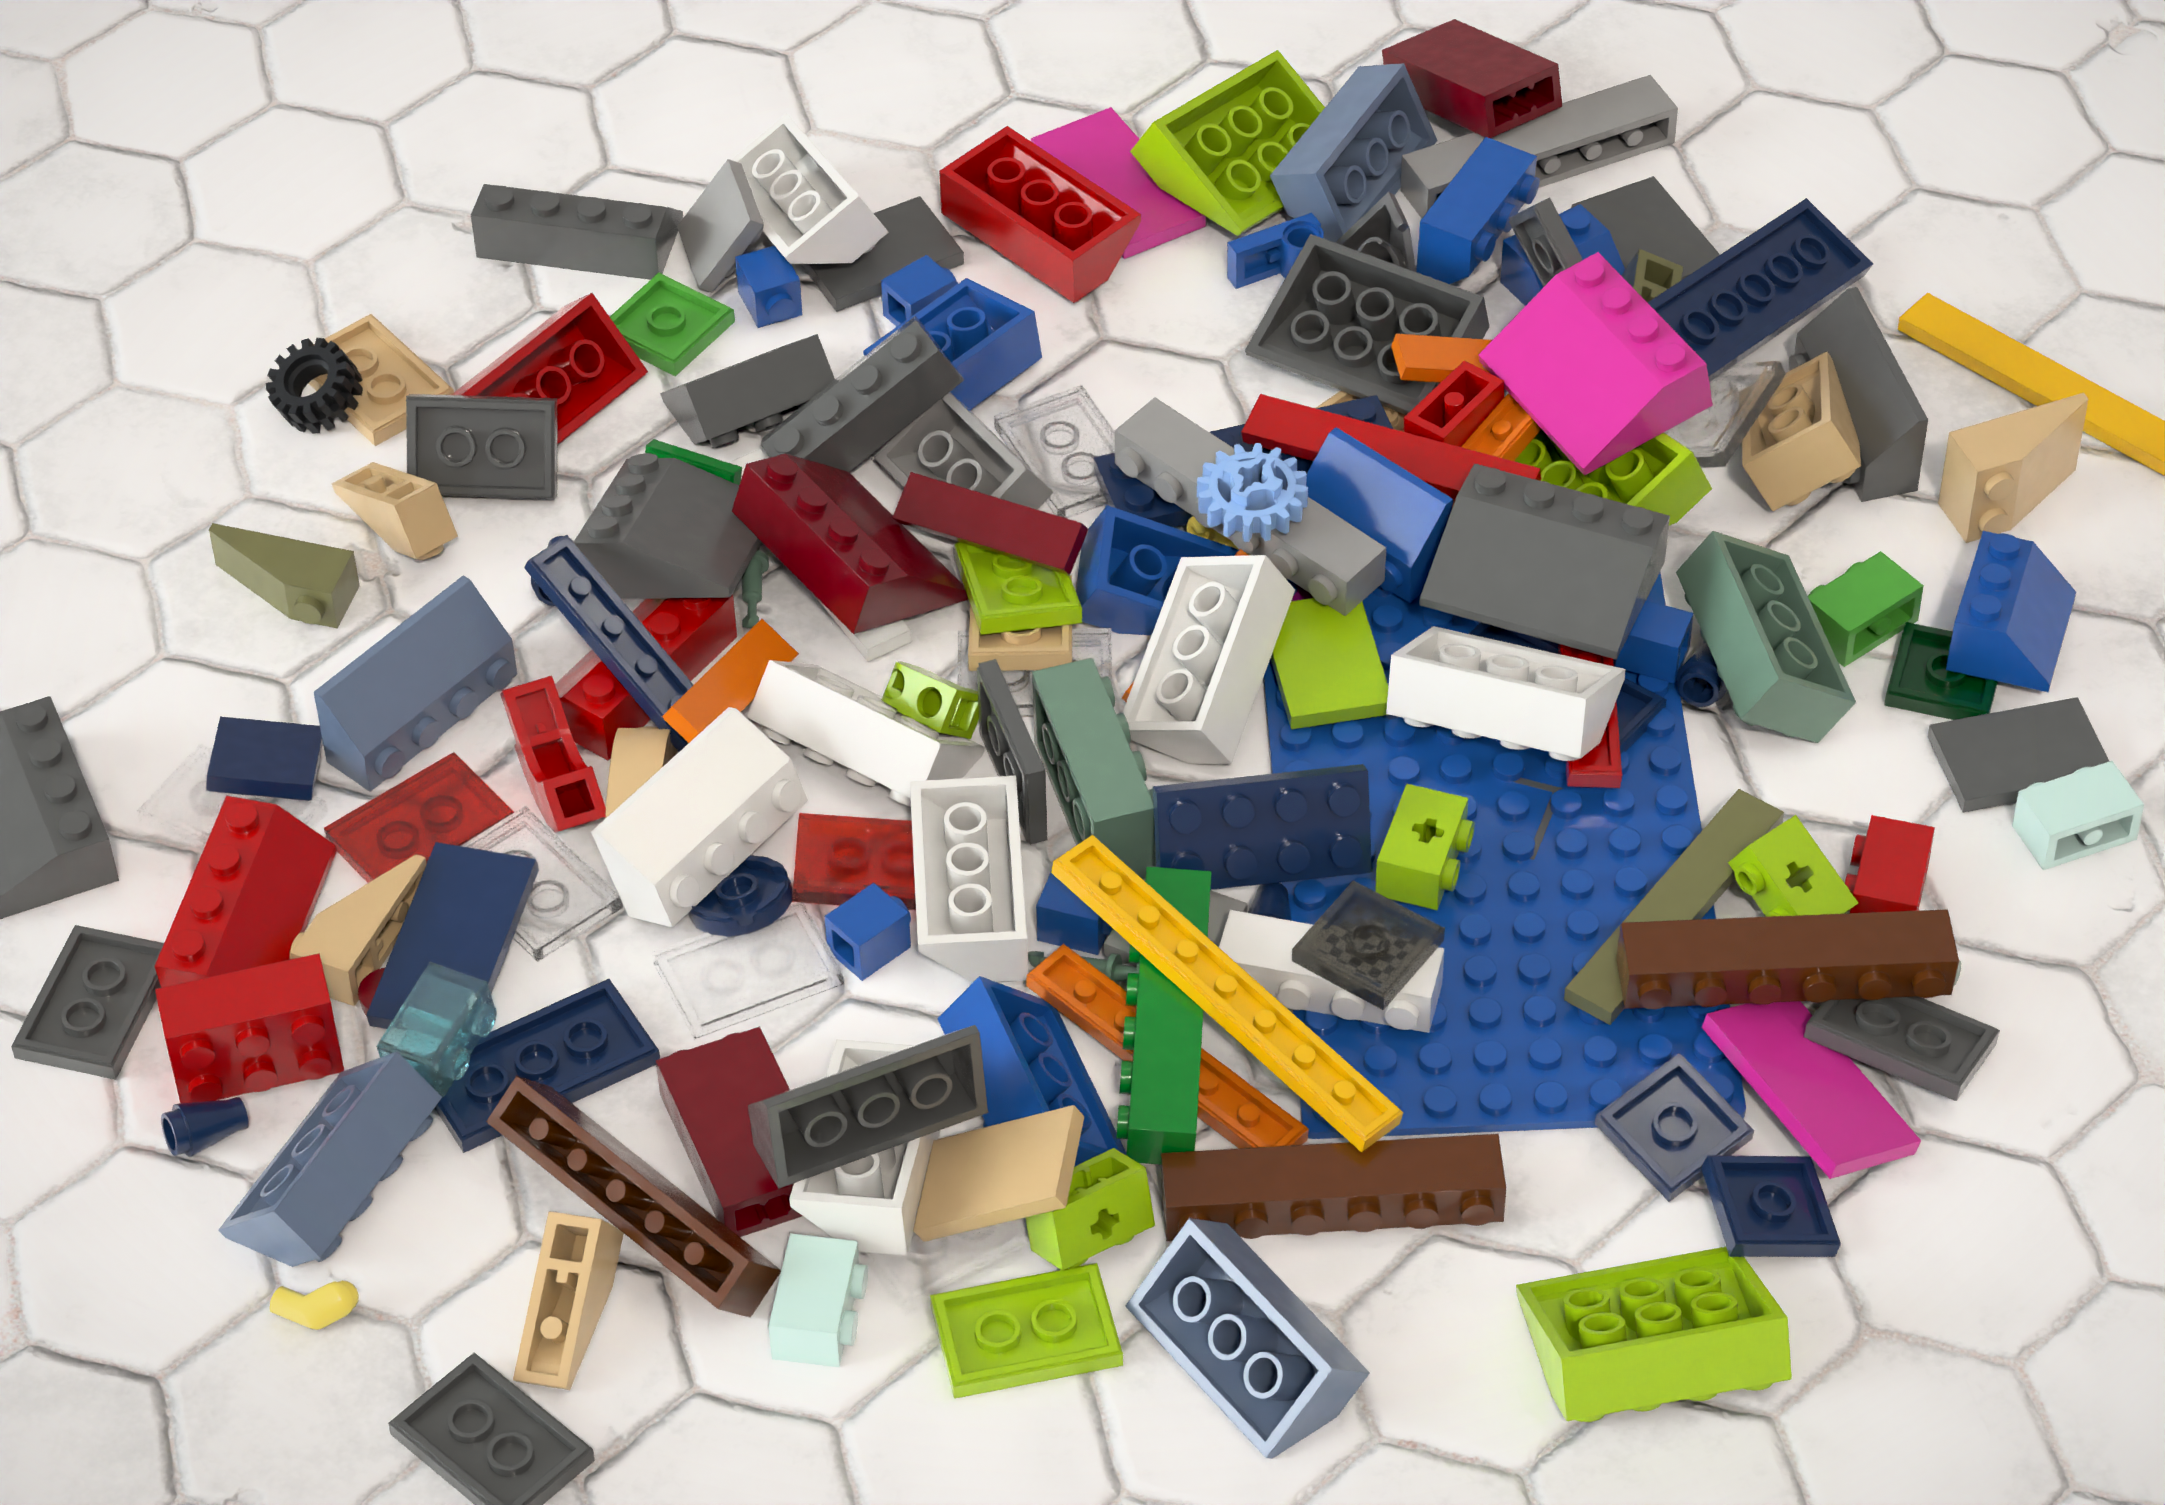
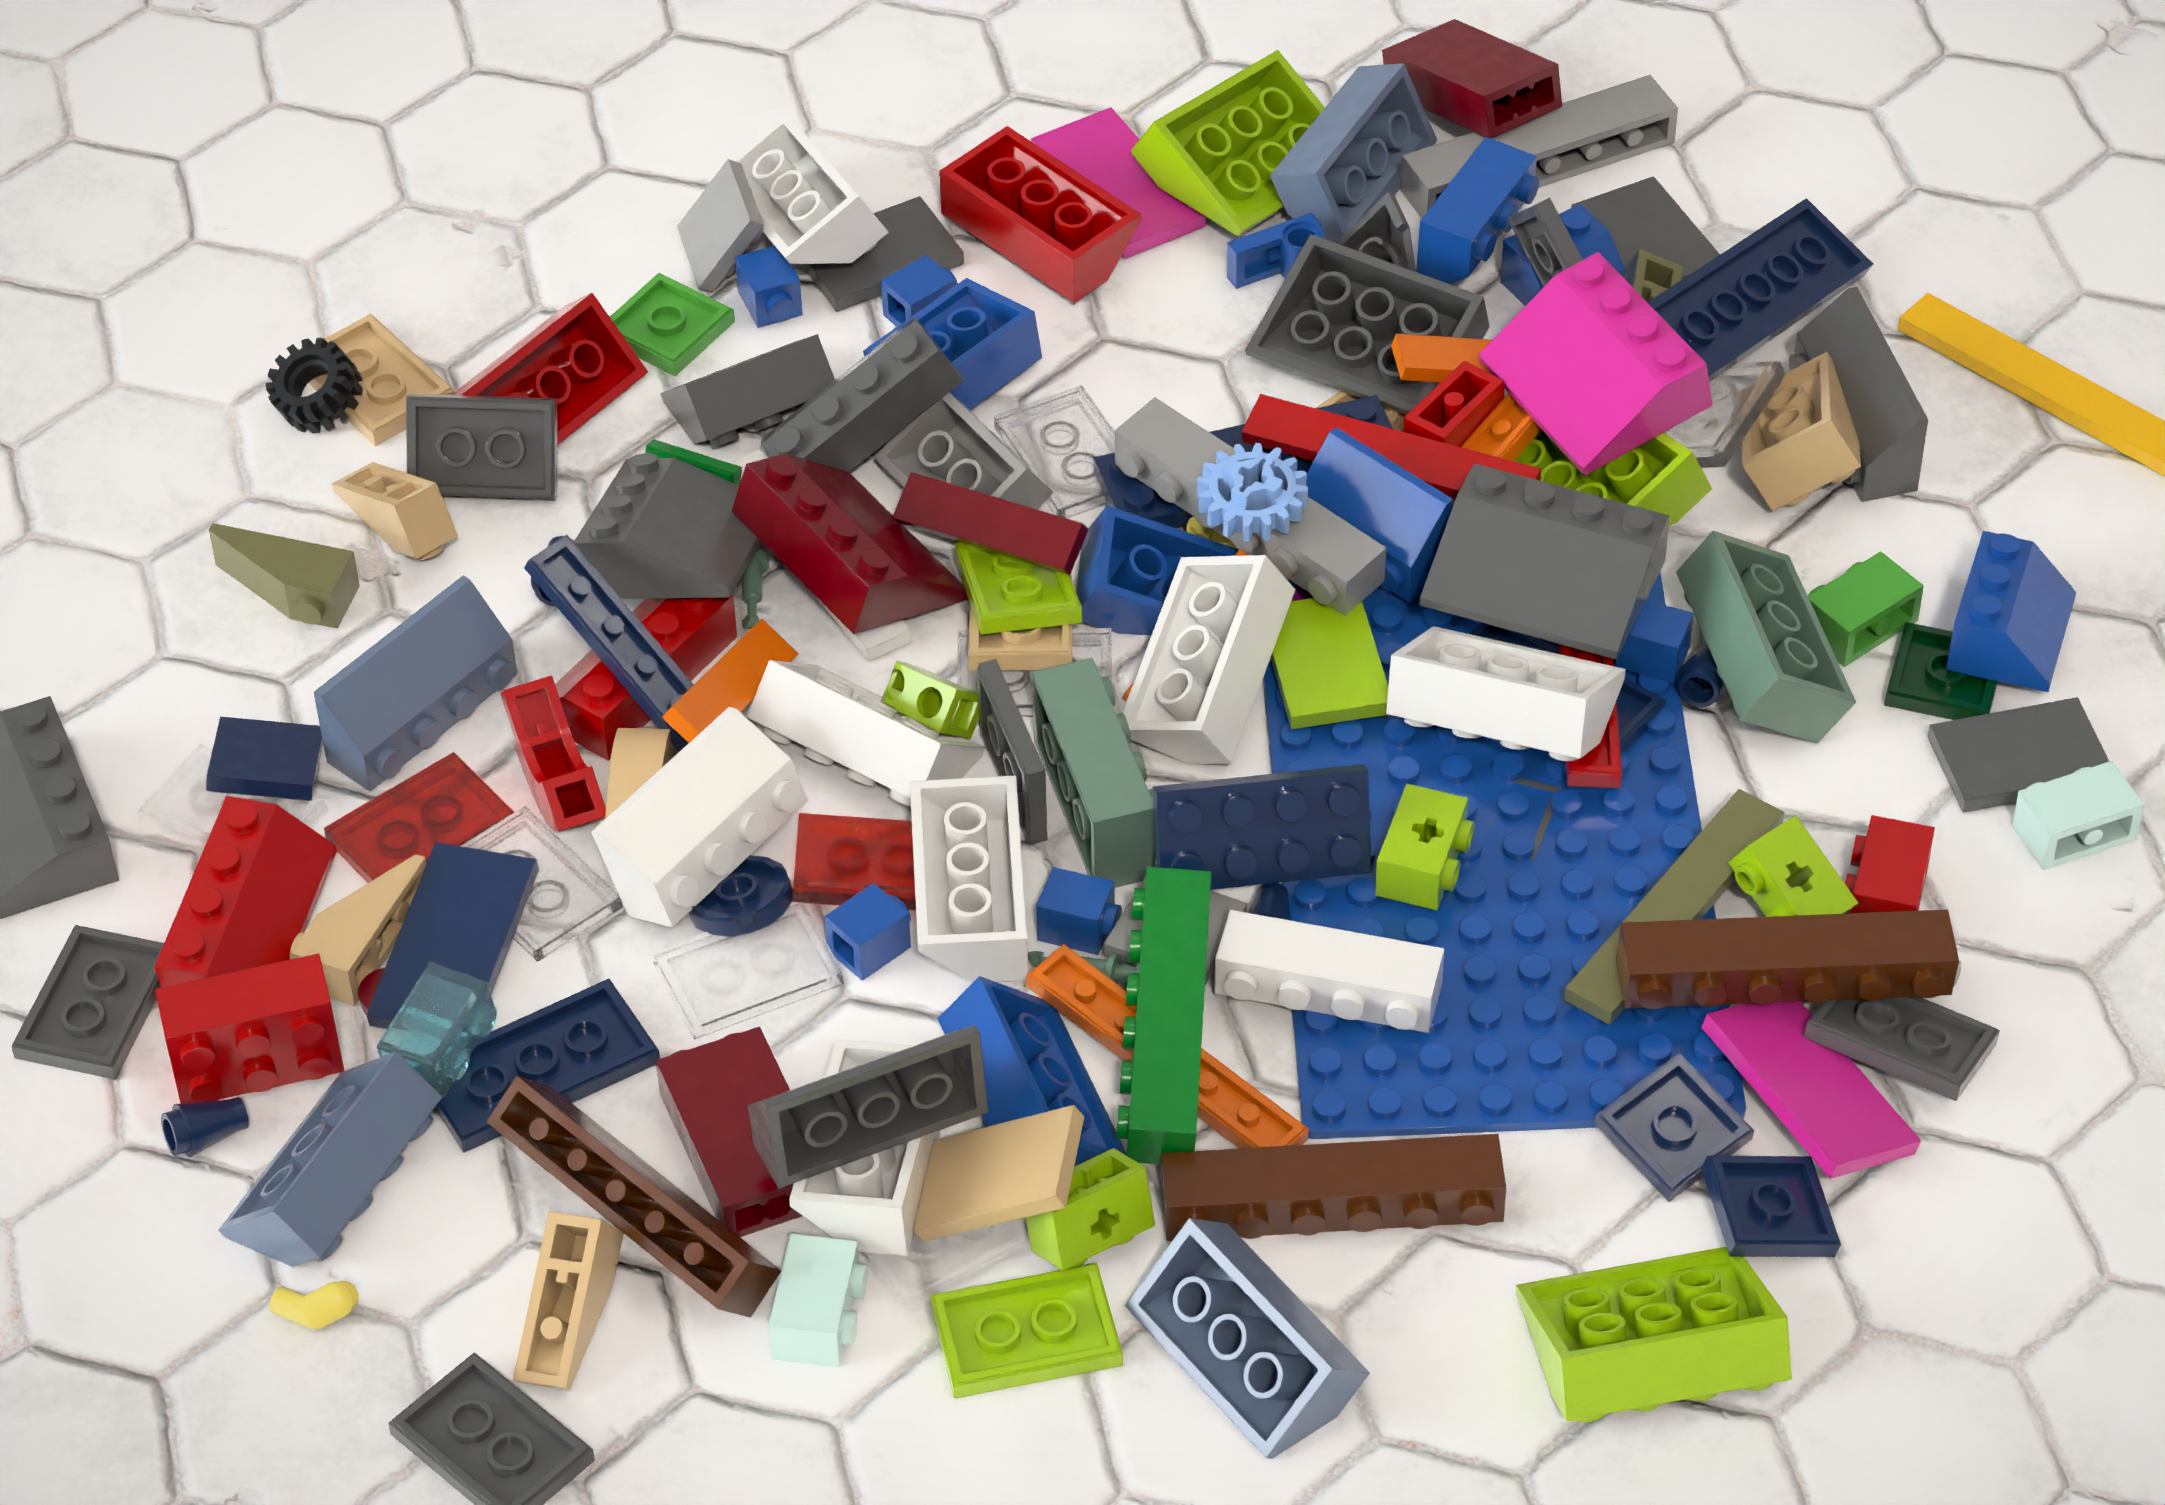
dark grey slope [471,184,683,280] -> none
yellow tile [1051,835,1403,1153] -> none
clear smoke tile [1292,880,1445,1010] -> none
tan slope [1938,393,2089,543] -> none

